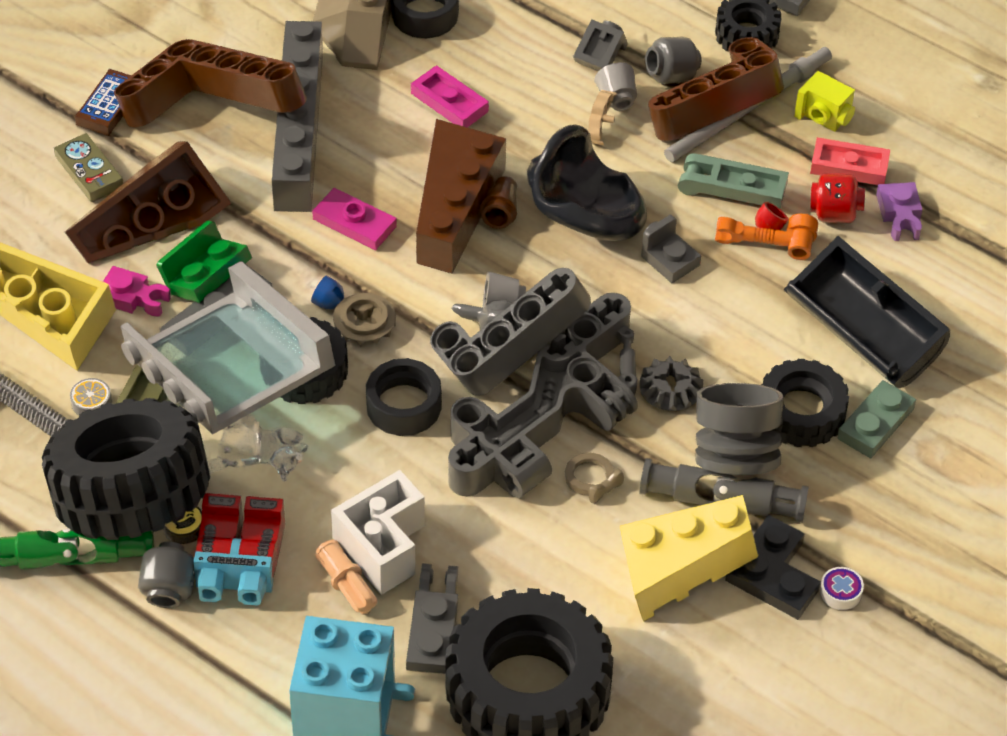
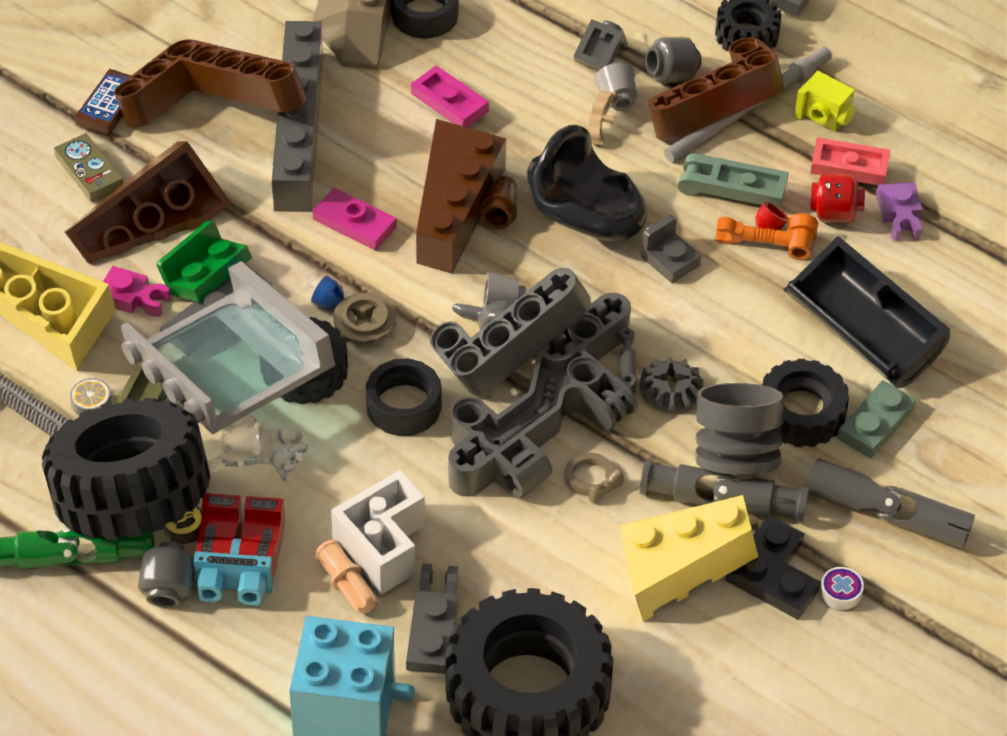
none -> dark grey piece [807,458,975,550]

